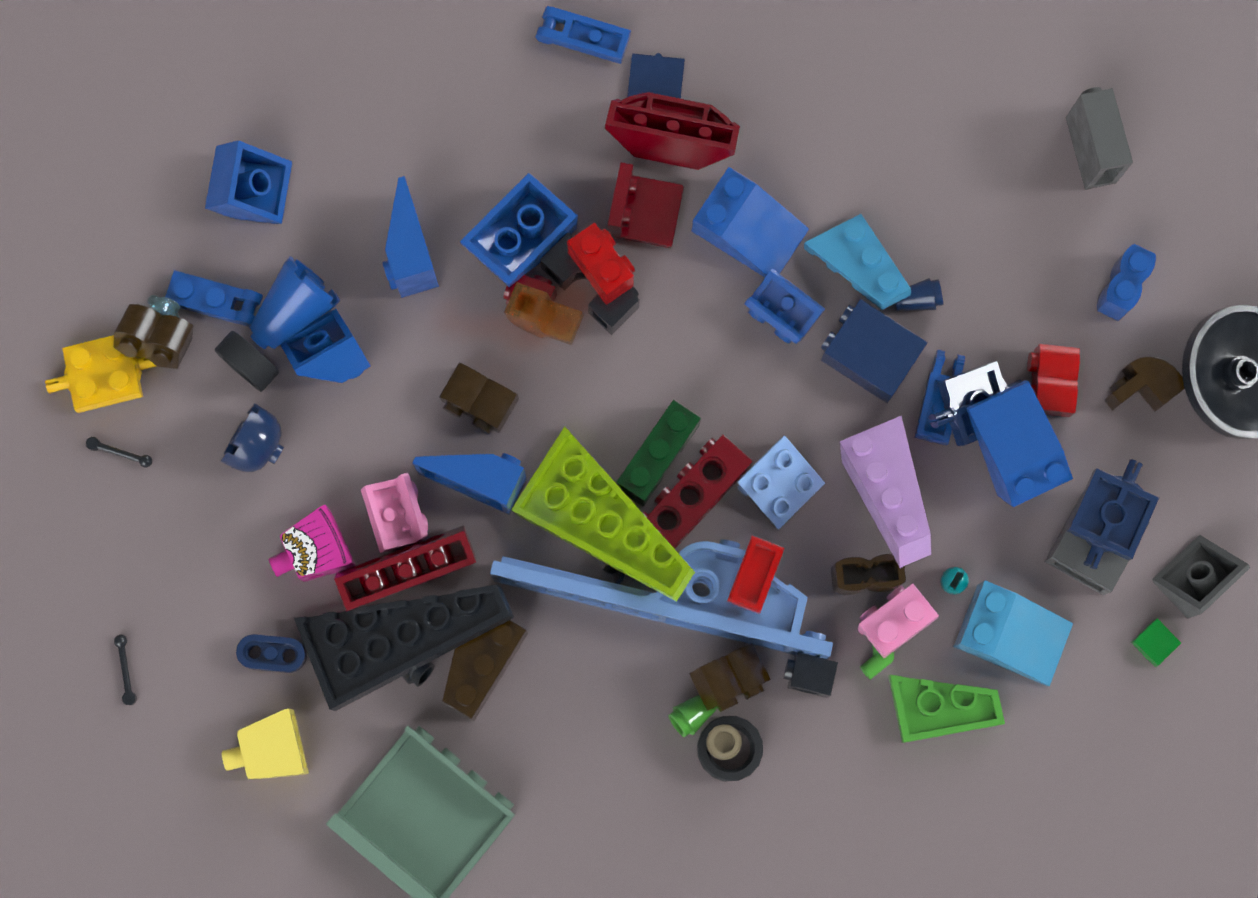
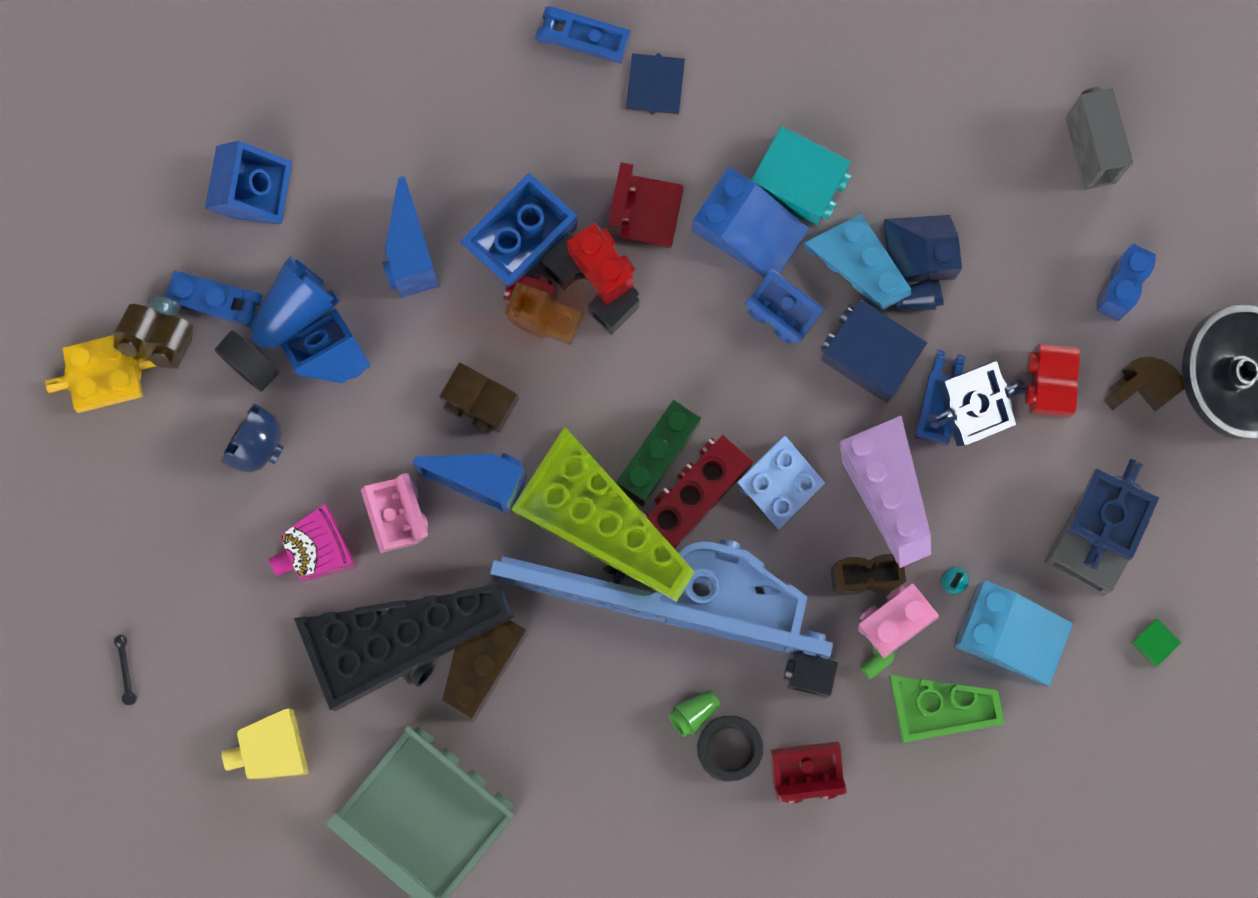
black hinge [86,437,152,468] -> none
dark blue plate [236,634,307,673] -> none
dark red brick [334,525,476,611] -> none
dark red wedge [605,92,740,170] -> none
dark brown brick [689,643,771,712] -> none
dark tan tile [706,724,742,760] -> none
red tile [727,536,785,614] -> none
blue slope [966,380,1073,507] -> none
dark grey slope [1152,535,1250,619] -> none
none -> teal brick [751,126,852,227]
none -> dark red bracket [770,741,847,804]
none -> dark blue slope [884,215,962,283]

